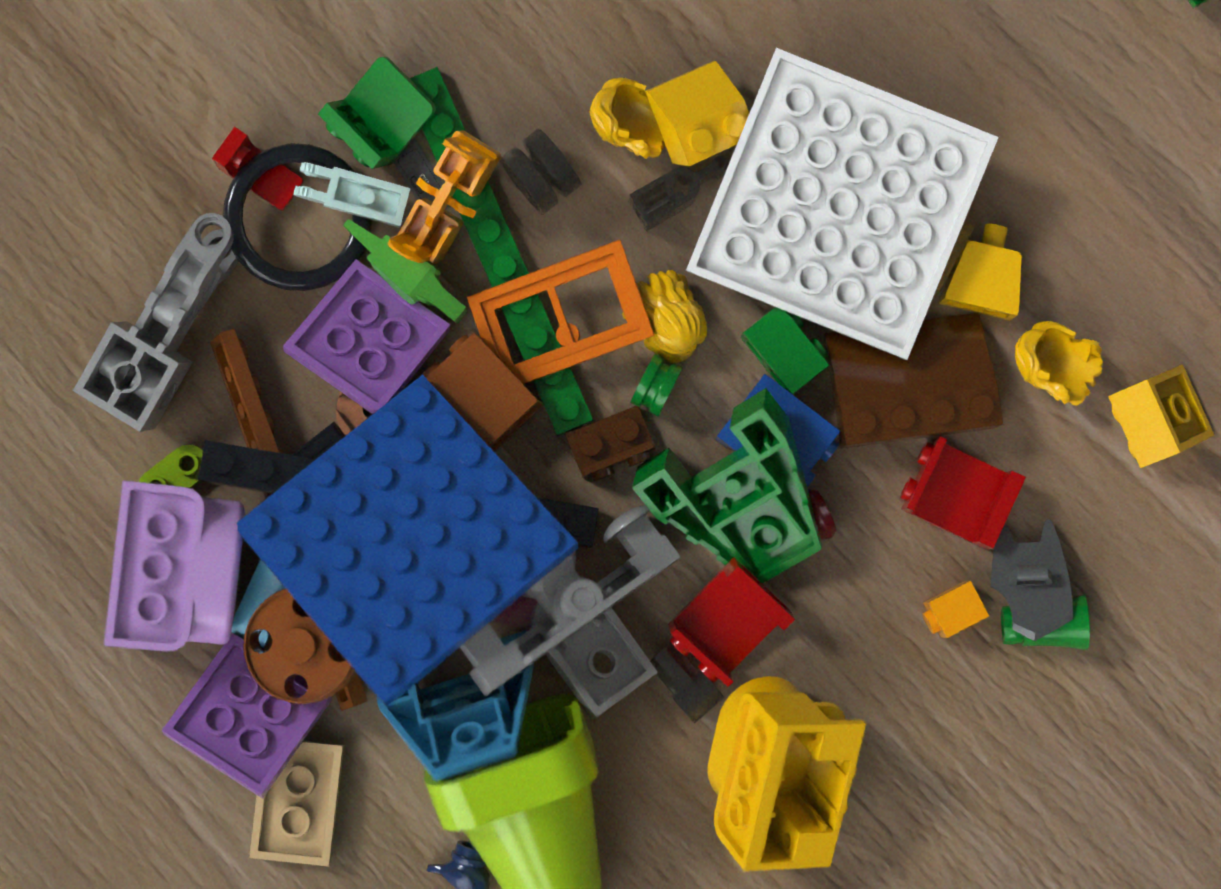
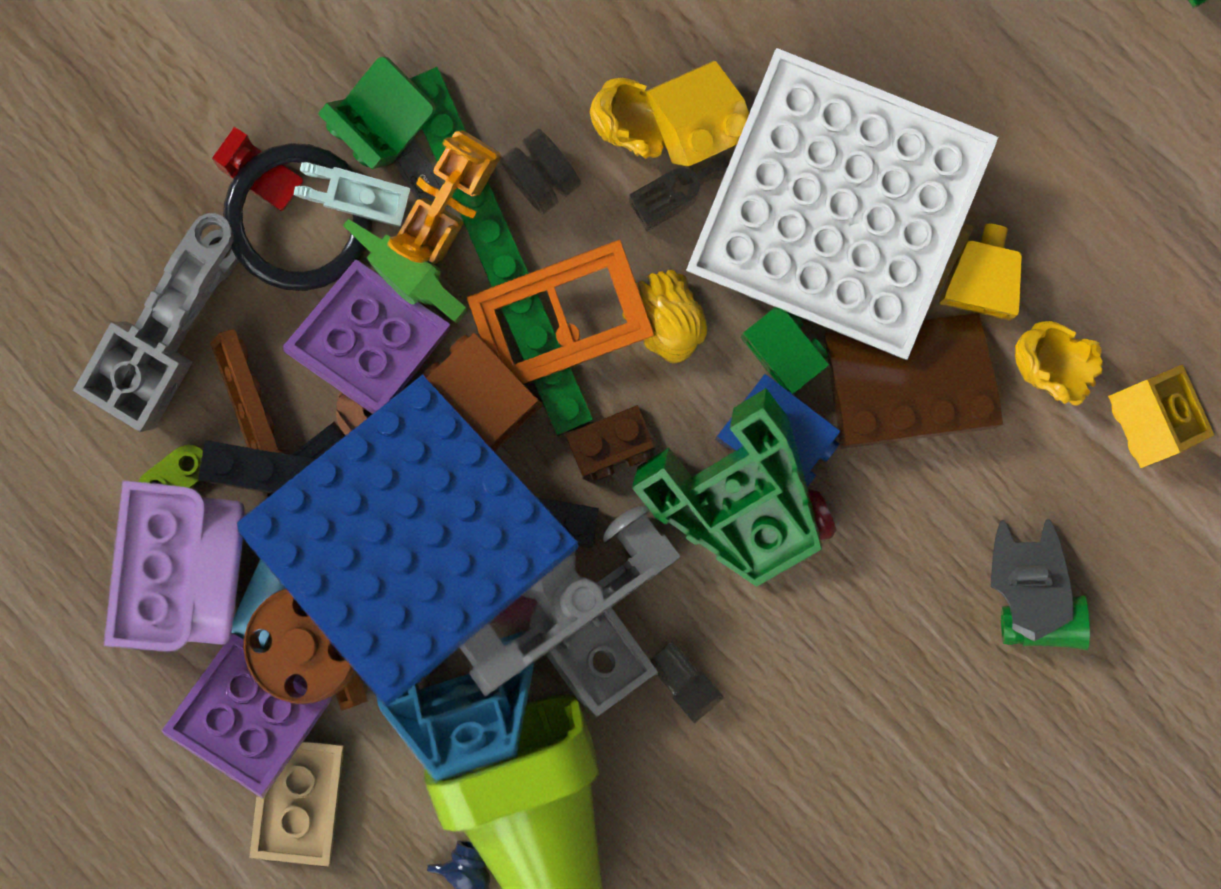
green wheel [630,354,683,417] -> none
red panel [668,557,795,687] -> none
yellow brick [707,676,866,871] -> none
red panel [900,436,1026,550] -> none
light orange brick [922,581,989,638] -> none

